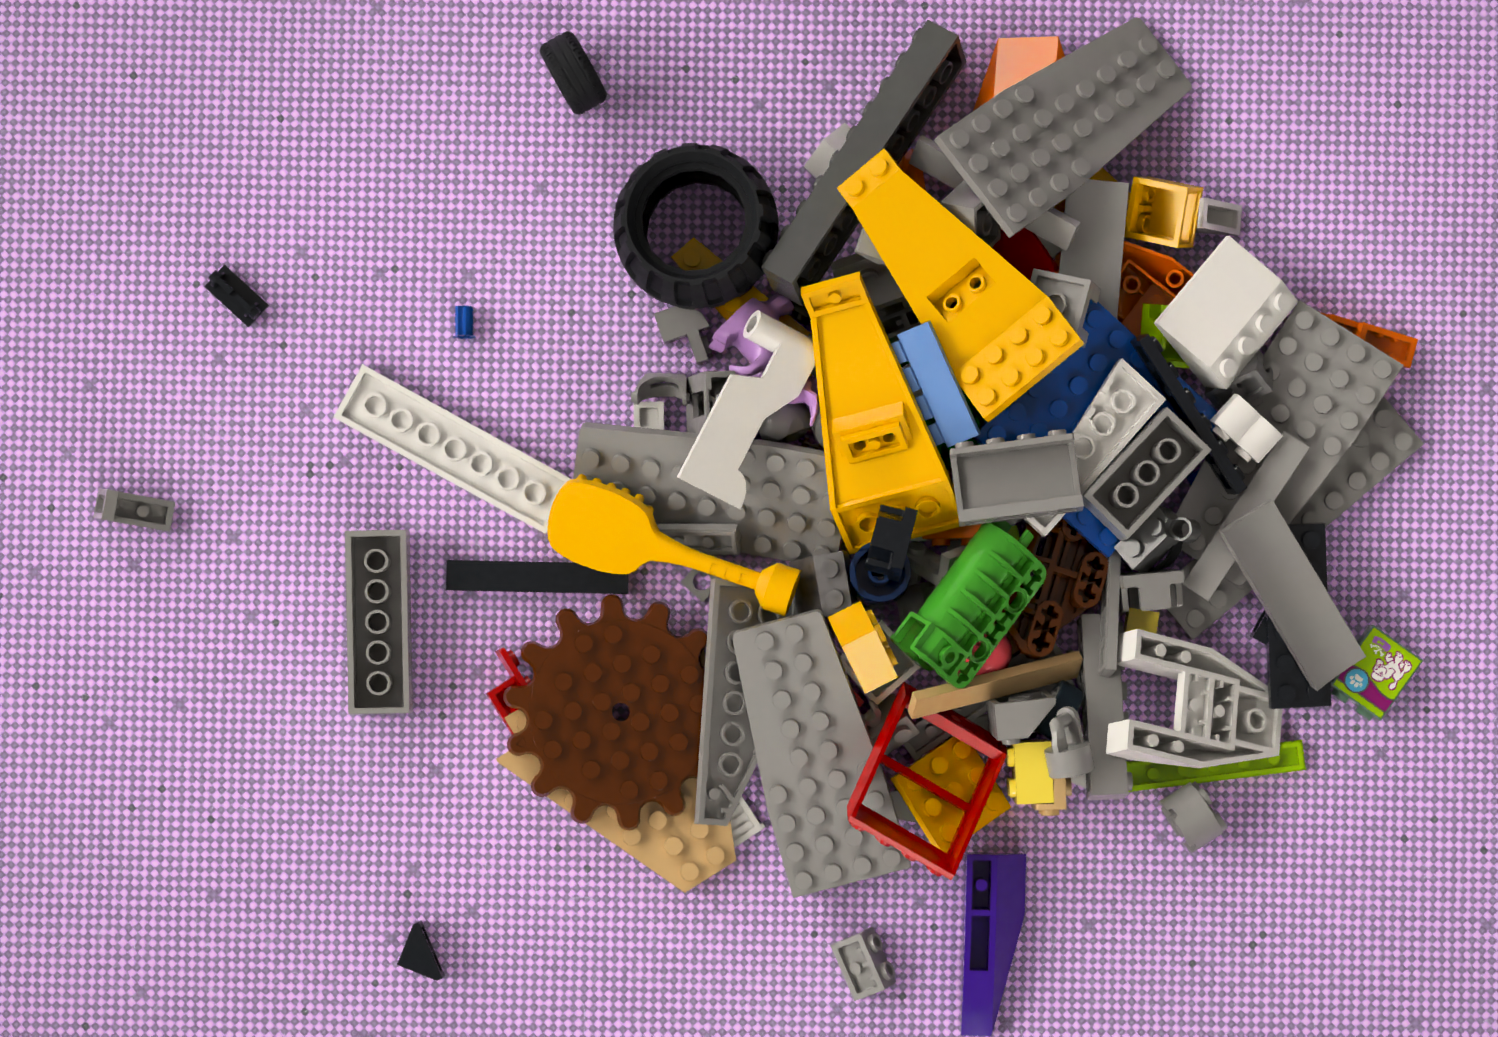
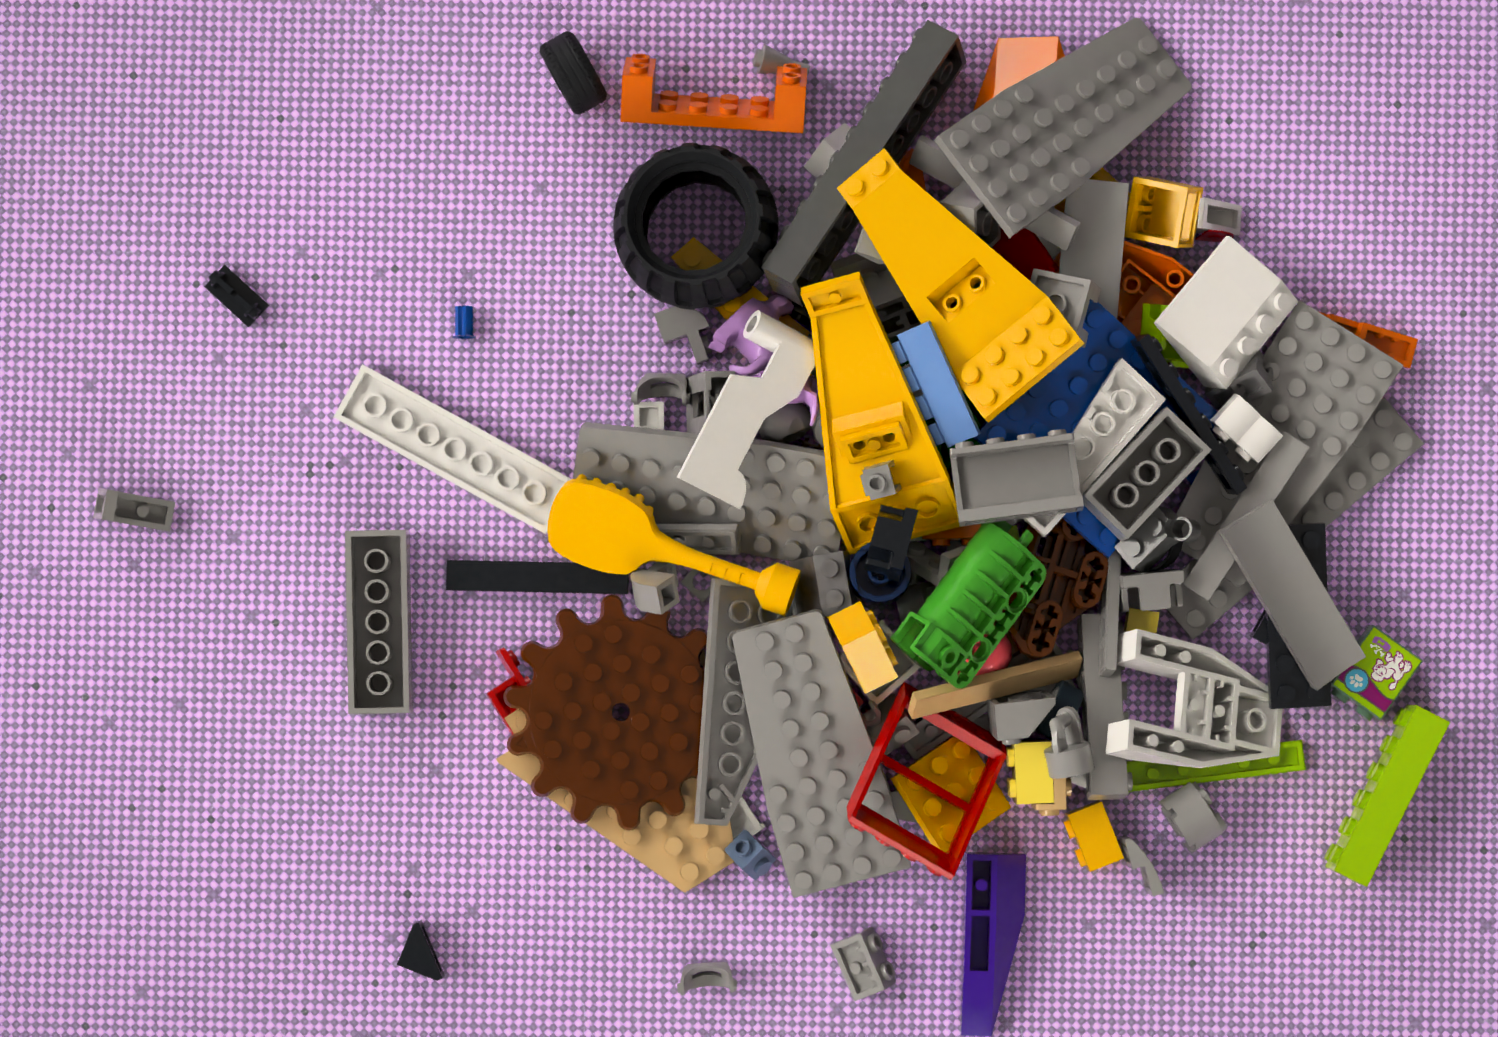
none -> orange plate [620,54,807,133]
none -> light grey brick [630,562,680,615]
none -> light grey helmet [677,962,737,996]
none -> sand blue bracket [725,830,777,881]
none -> light grey cone [753,44,810,76]
none -> light grey window [860,460,902,500]
none -> yellow brick [1063,800,1124,872]
none -> light grey slope [1119,835,1164,896]
none -> red piece [1195,229,1234,242]
none -> lime brick [1324,704,1450,887]

